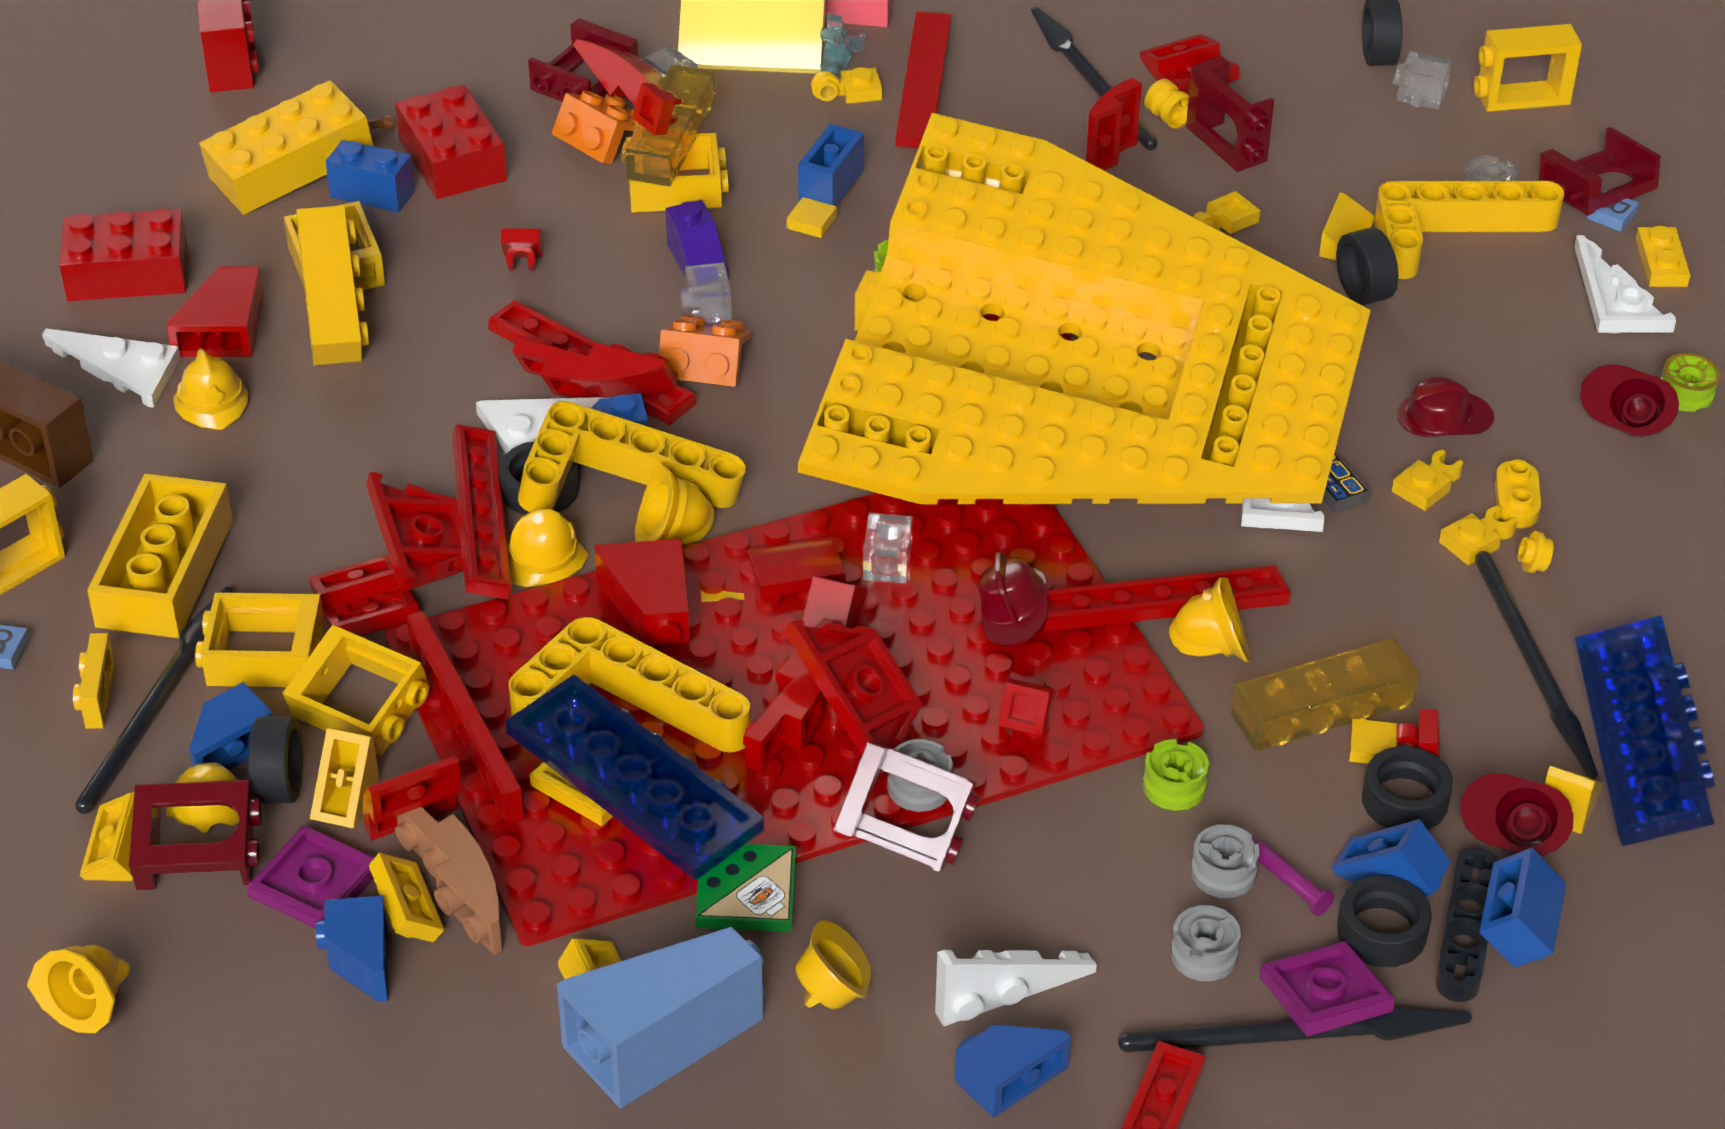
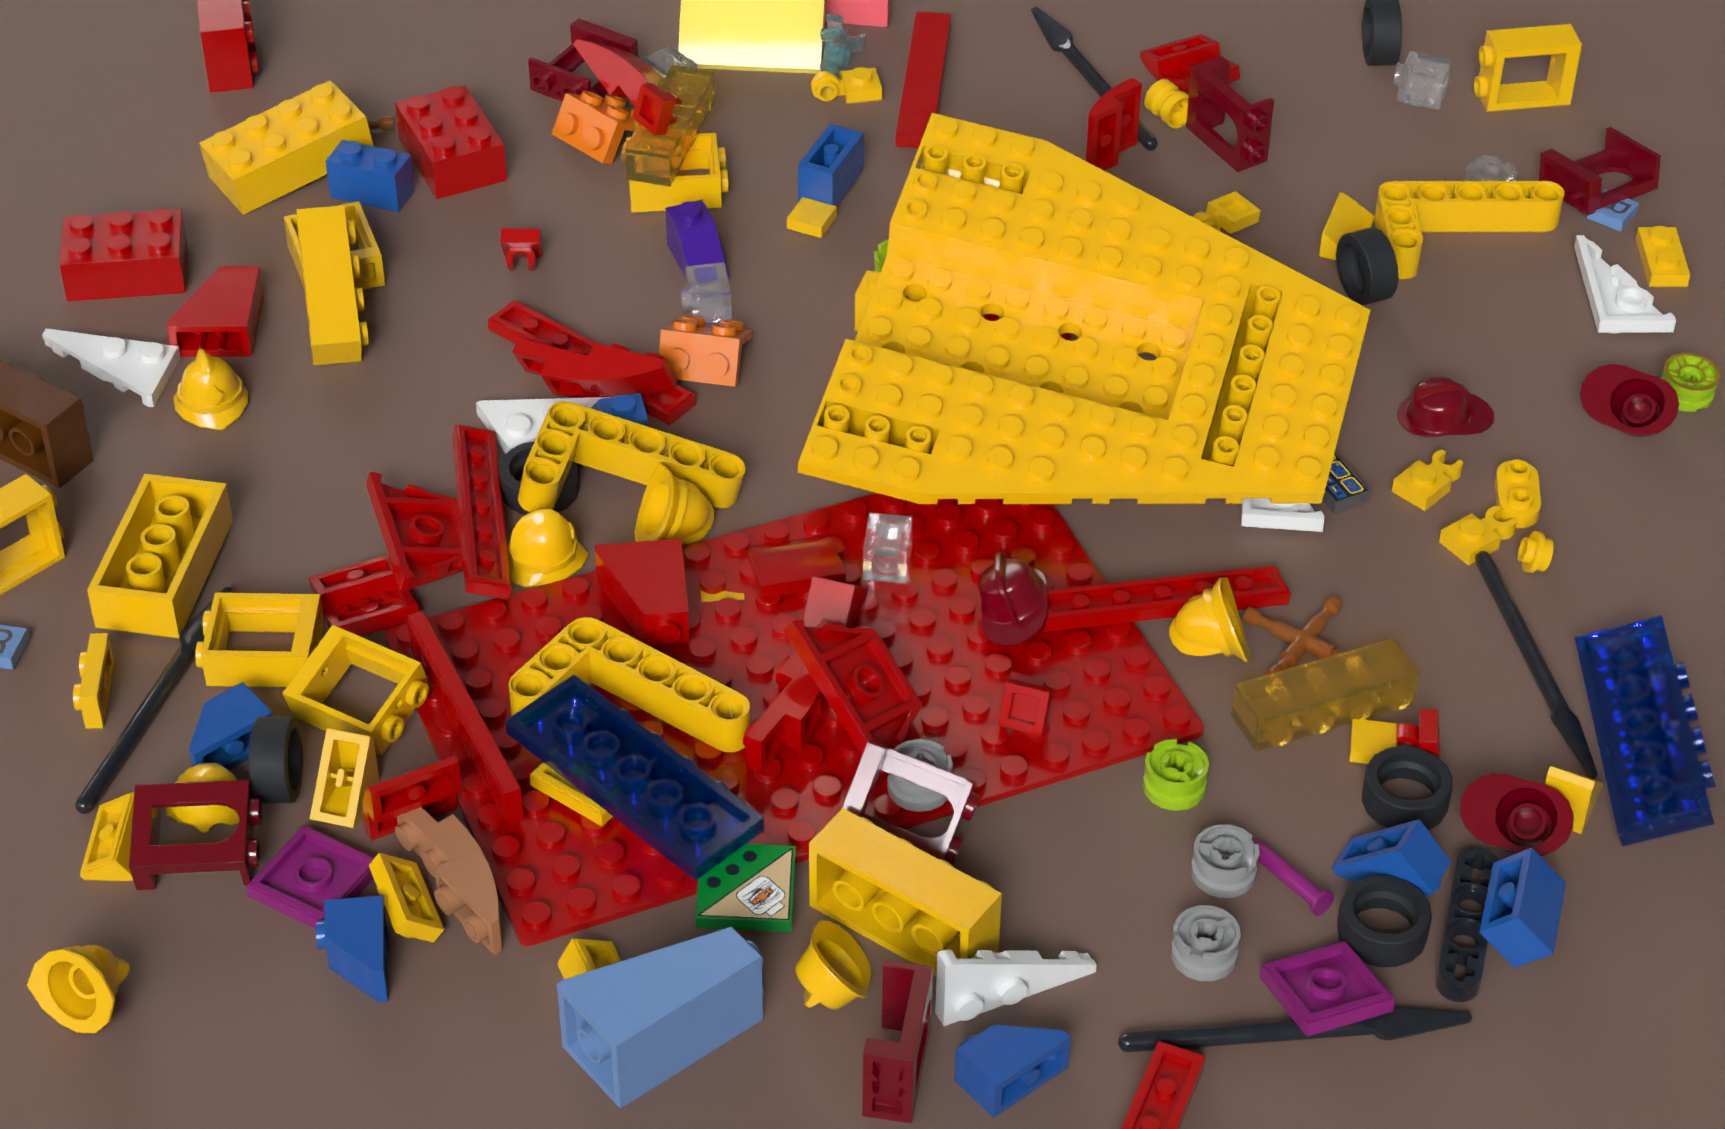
none -> yellow brick [809,808,1002,976]
none -> dark red panel [862,960,933,1124]
none -> dark orange piece [1242,596,1366,686]

